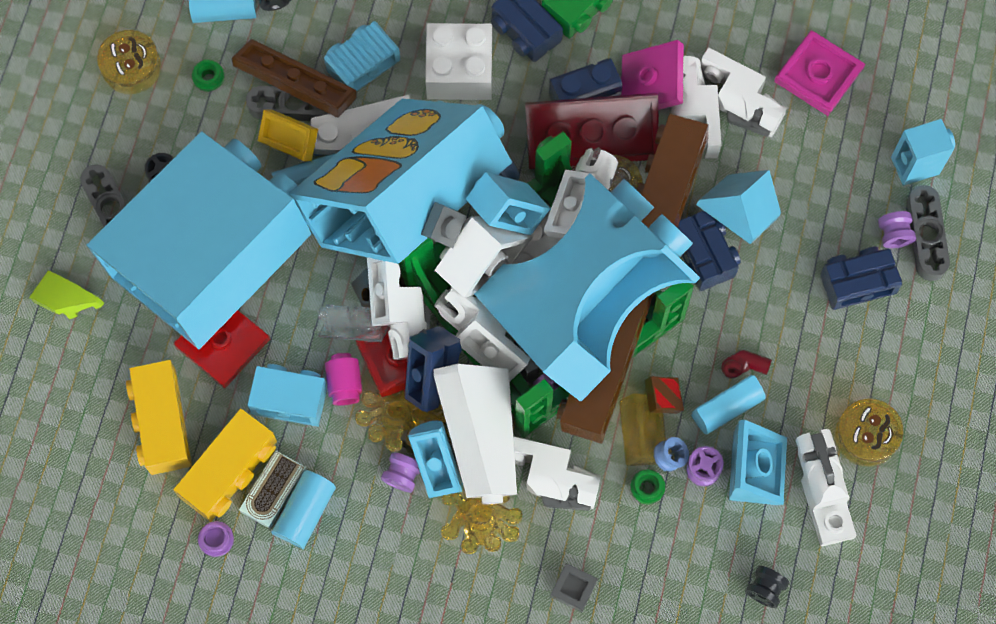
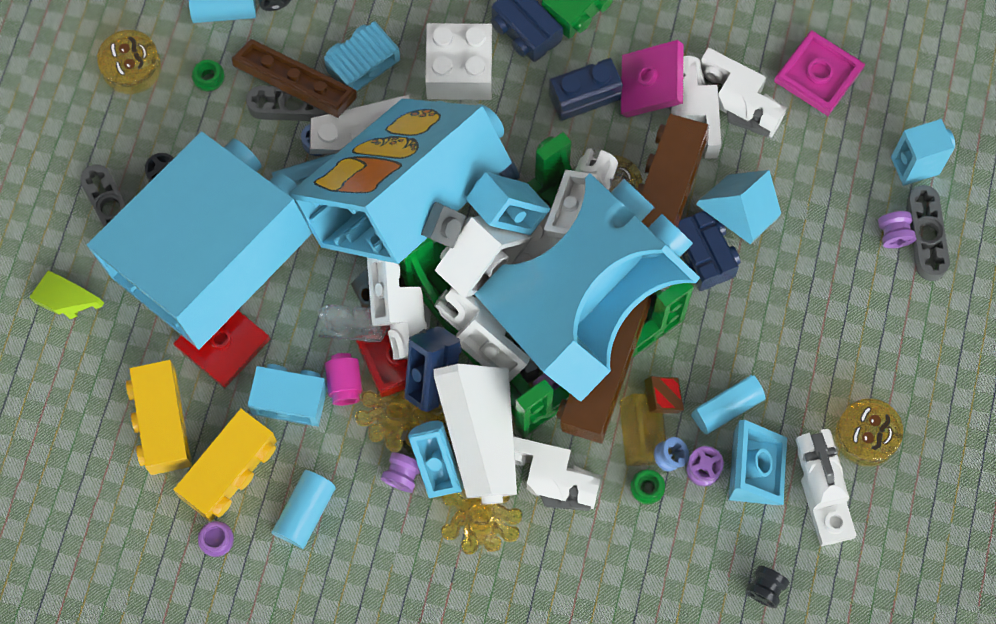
tile [239,451,306,529] -> none
yellow tile [258,109,318,161] -> none
dark red tile [525,93,659,169] -> none
dark grey plate [550,563,598,613] -> none
dark red arm [721,350,772,379] -> none
dark blue brick [820,246,902,310] -> none

